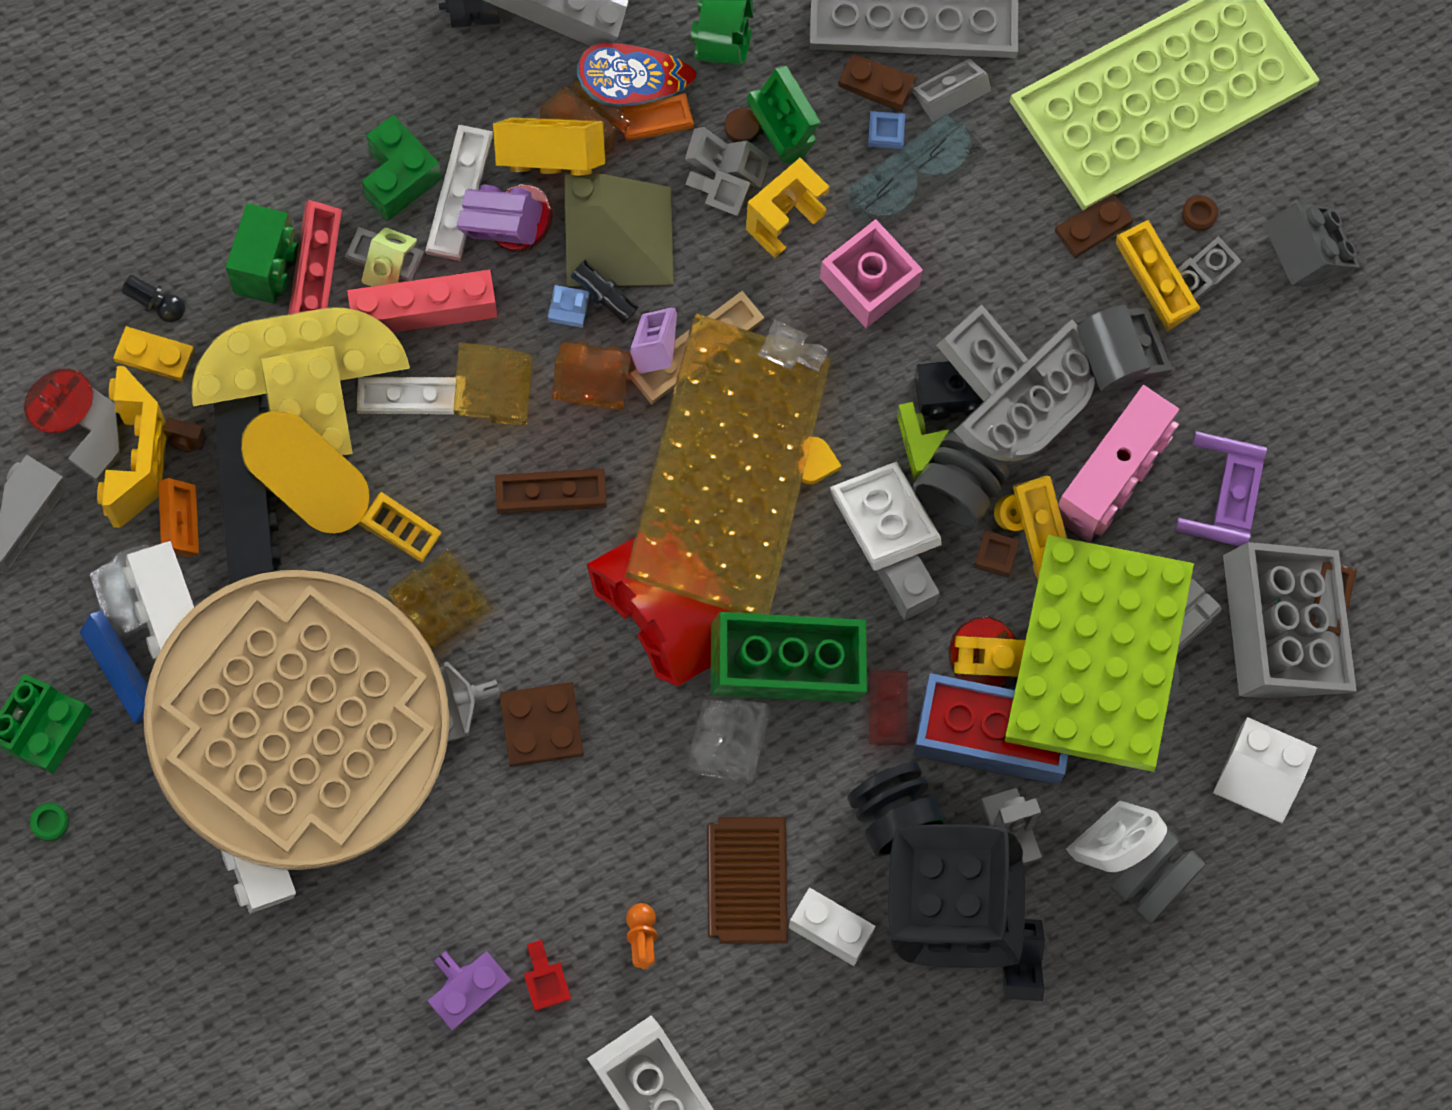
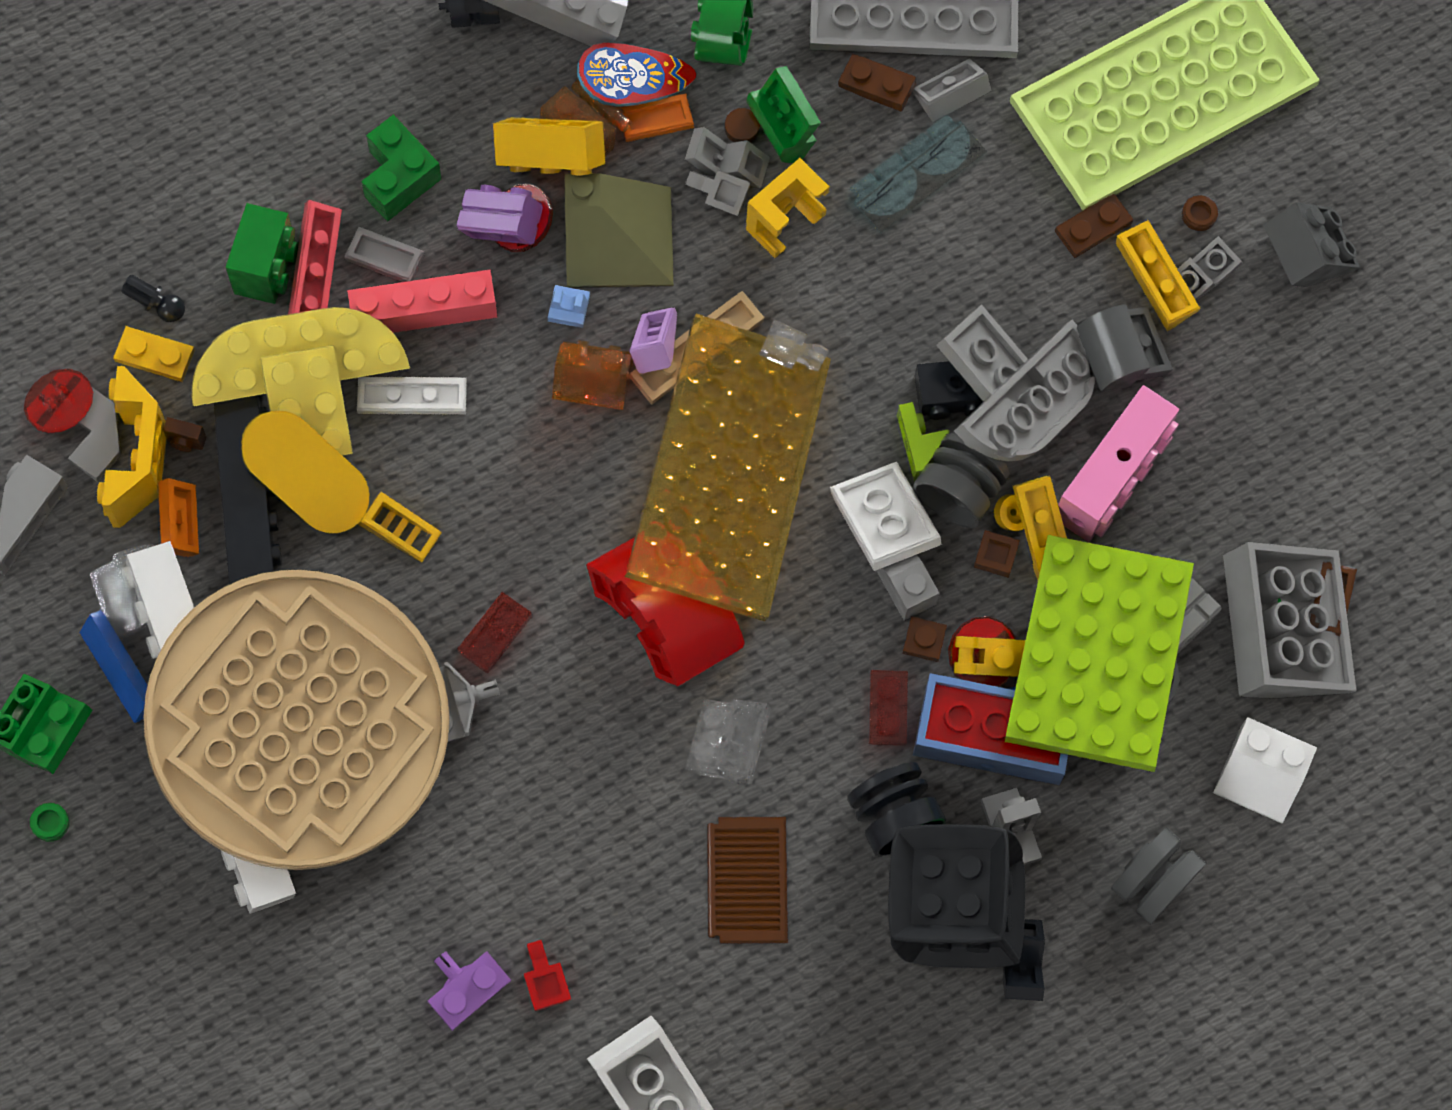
yellowish green bracket [361,228,417,287] -> none
clear yellow slope [386,549,493,649] -> none
white tile [425,125,493,261] -> none
clear yellow slope [453,343,532,425] -> none
reddish brown plate [495,469,607,514] -> none
reddish brown plate [500,682,584,767] -> none
black pin [570,260,639,324] -> none
orange axle [626,903,657,970] -> none
green brick [711,612,867,703] -> none
white brick [789,887,876,966] -> none
yellow tile [796,437,842,485] -> none
bright pink brick [820,219,923,328] -> none
medium blue tile [868,111,905,149] -> none
white tile [1066,801,1167,872] -> none
medium lavender plate [1175,431,1267,546] -> none
none -> clear red plate [457,592,532,674]
none -> reddish brown plate [902,616,947,662]

